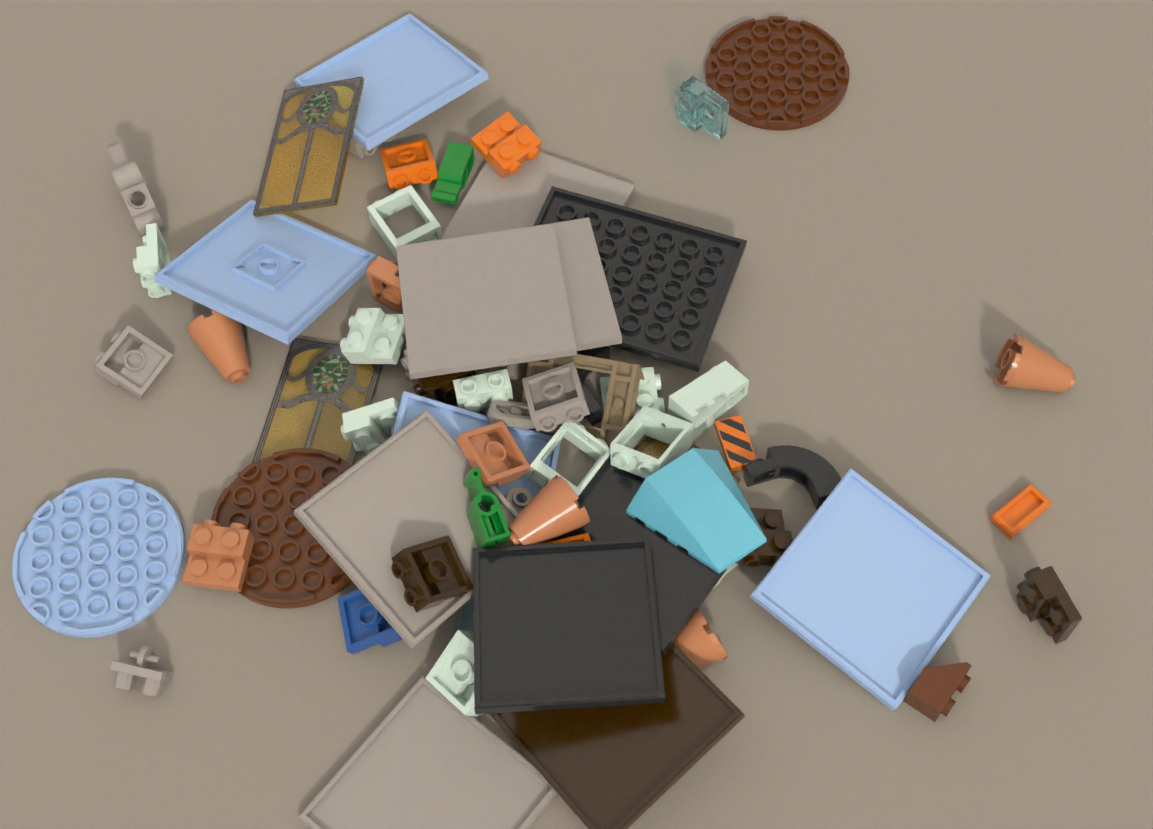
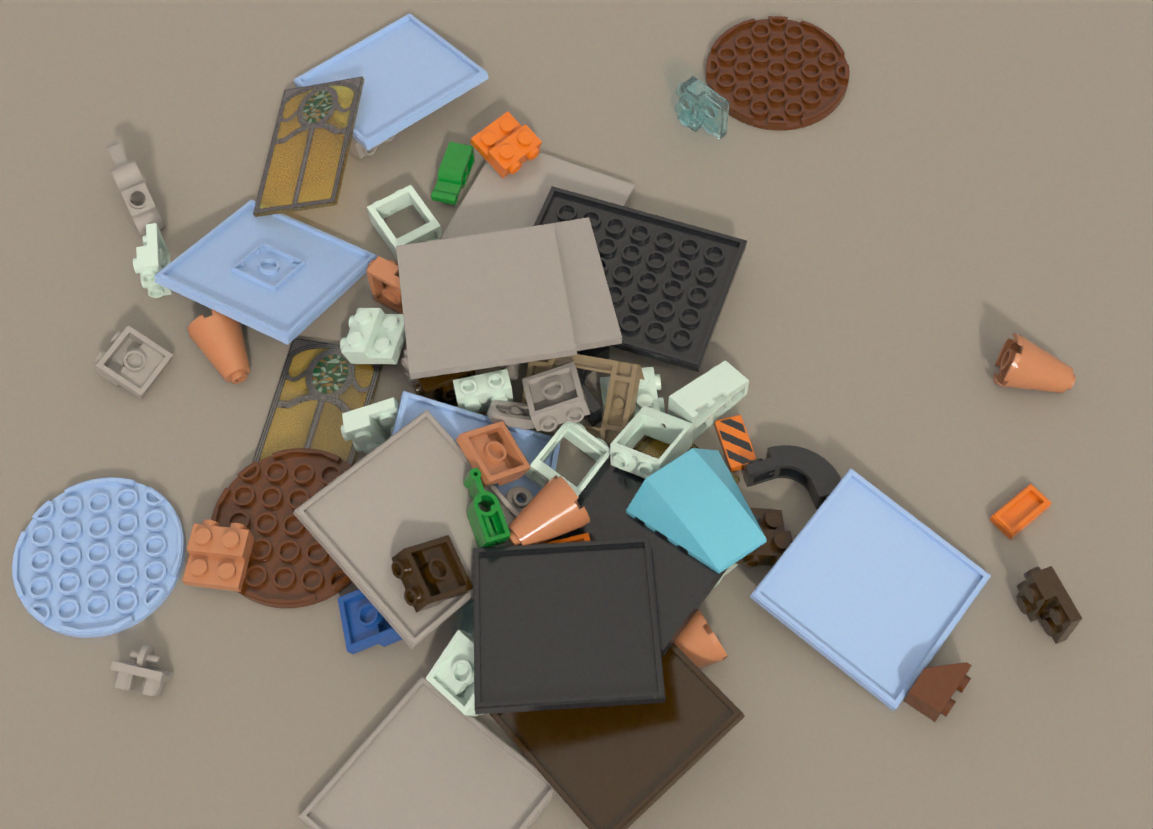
orange plate [379,138,438,190] -> none

